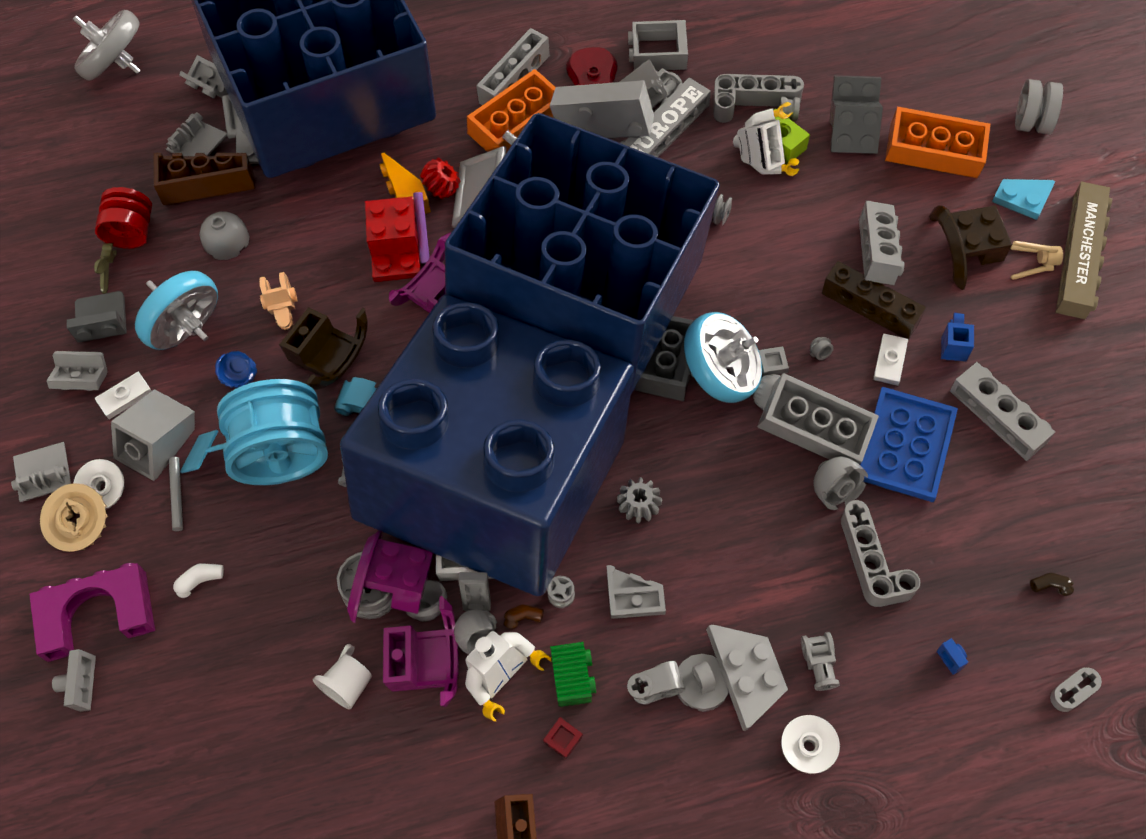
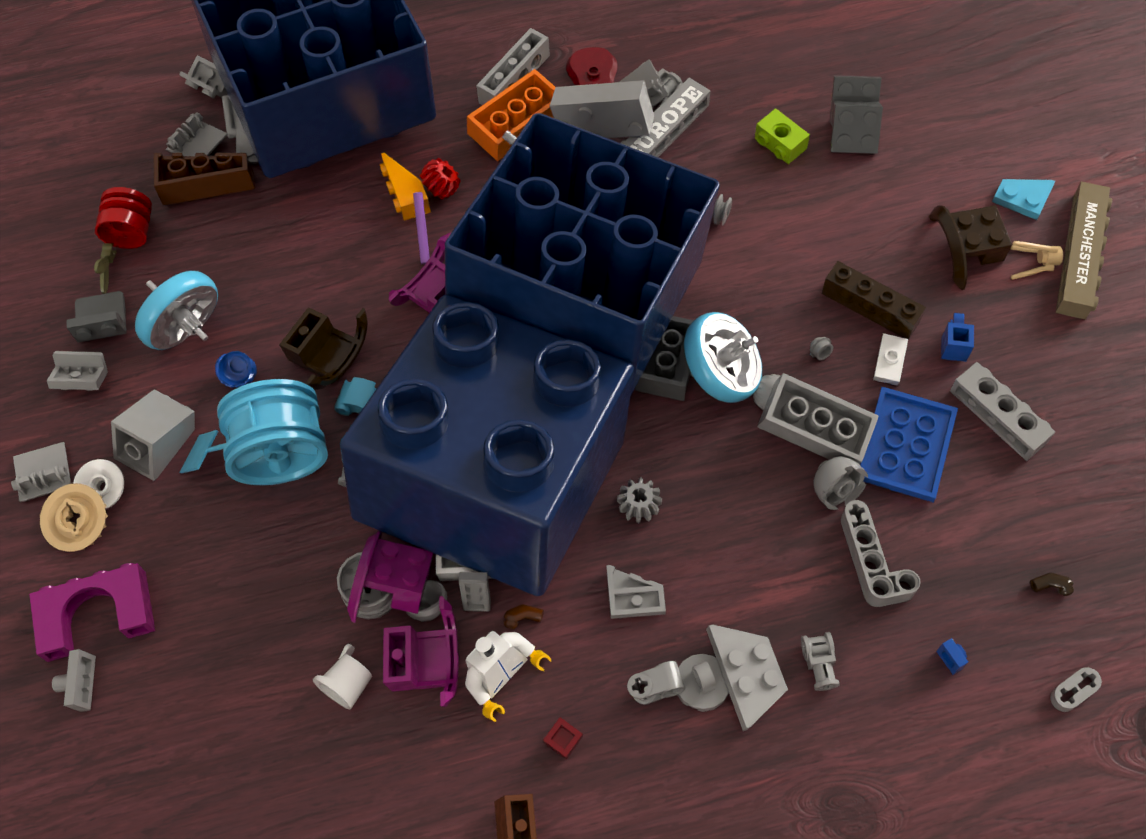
light grey wheel [73,10,140,81] -> none
white plate [95,371,152,419] -> none
light grey bar [169,457,183,531] -> none
white arm [173,563,224,598] -> none
light grey cylinder [199,211,250,260] -> none
light nougat hinge [260,272,298,330] -> none
red bracket [365,196,421,282] -> none
light grey piece [452,146,506,228] -> none
light grey hair [454,609,497,654] -> none
light grey wheel [547,576,575,608] -> none
green brick [550,642,597,707] -> none
light grey window [628,20,688,71] -> none
light grey beam [713,74,804,123] -> none
white torso [733,102,799,176] -> none
light grey plate [759,346,789,376] -> none
light grey wheel [779,96,800,121] -> none
white dish [781,715,840,774] -> none
light grey brick [859,201,904,285] -> none
orange brick [885,106,990,178] -> none
light grey wheel [1015,79,1063,135] -> none

